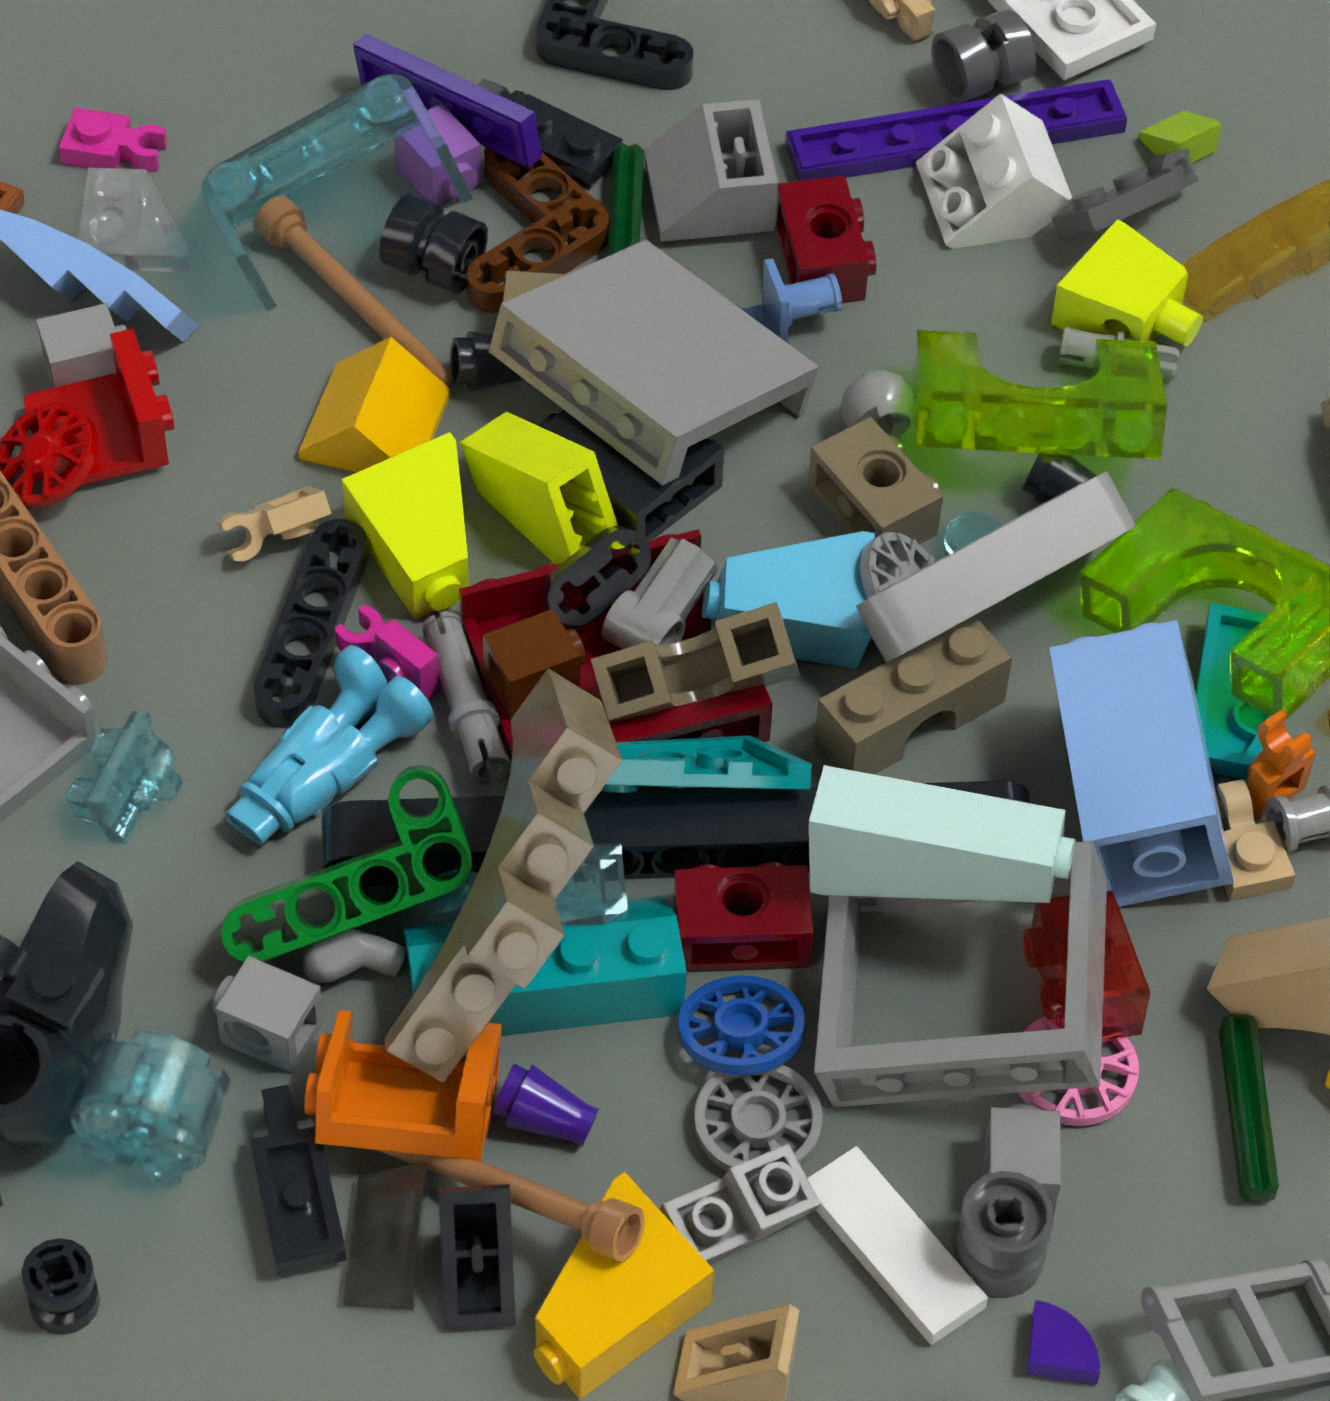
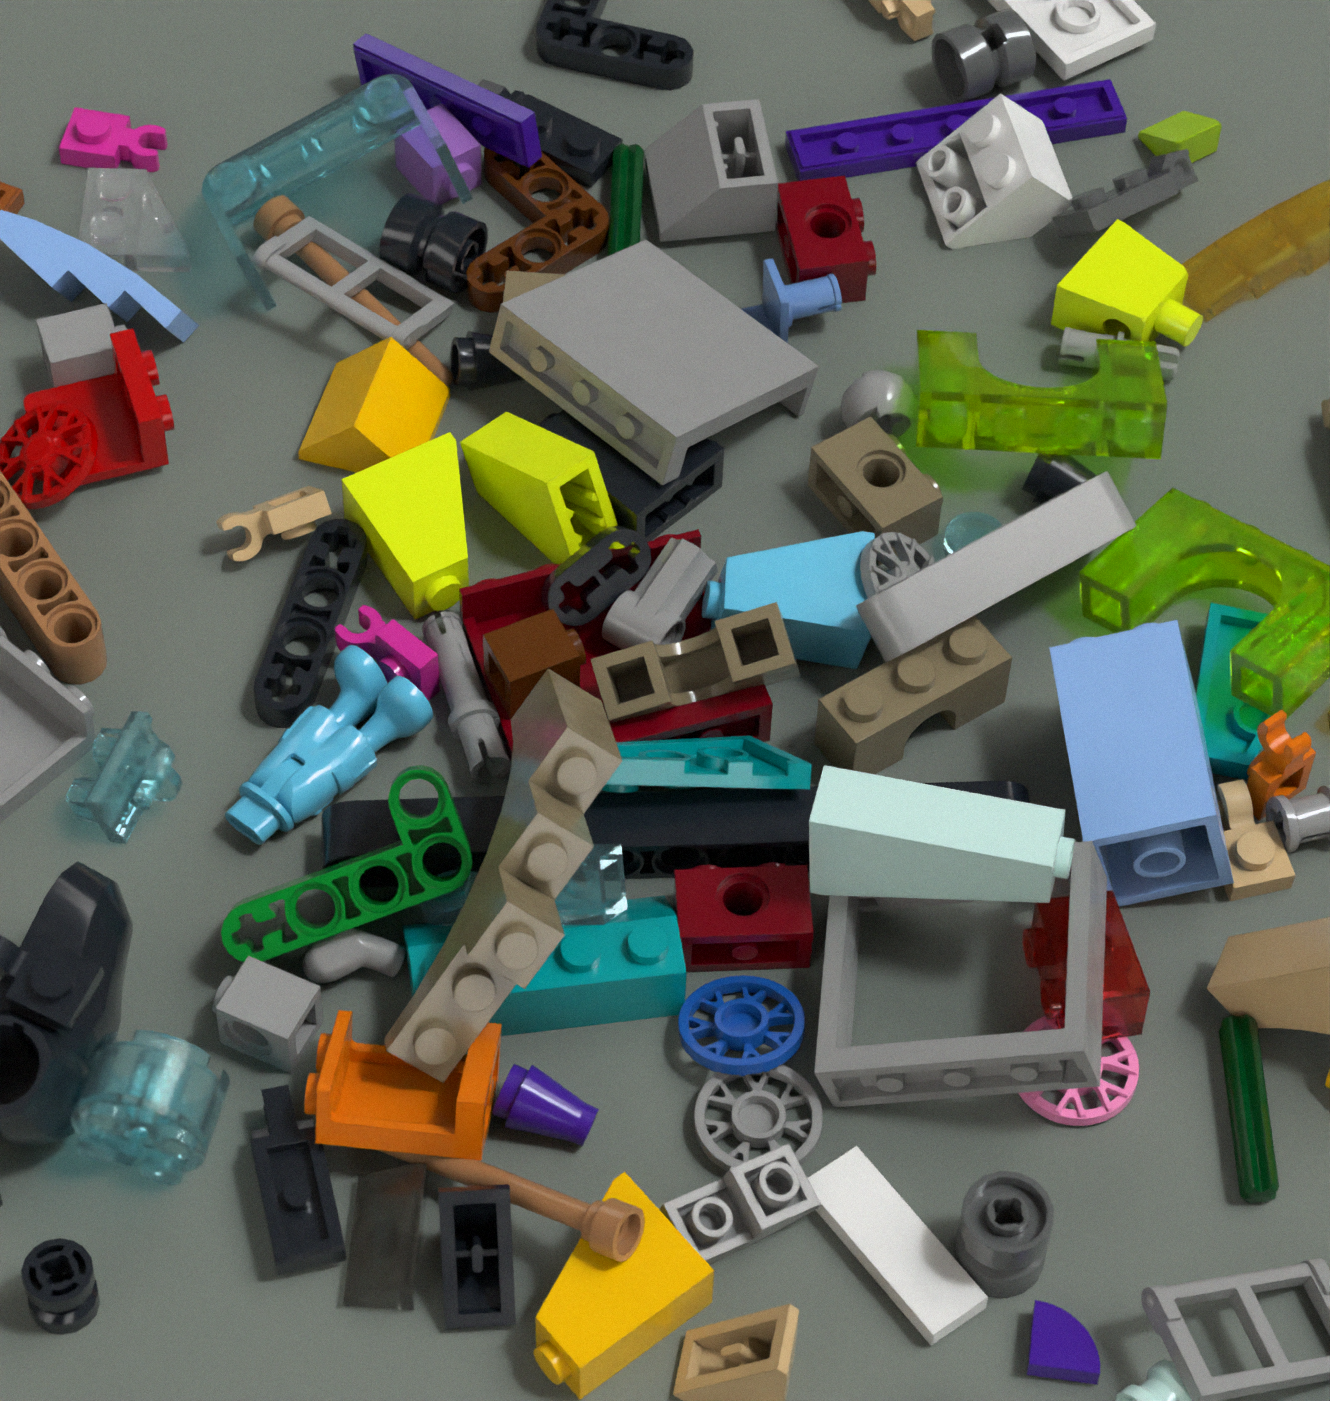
light grey brick [984,1104,1061,1218] -> none
none -> light grey window [252,216,455,350]

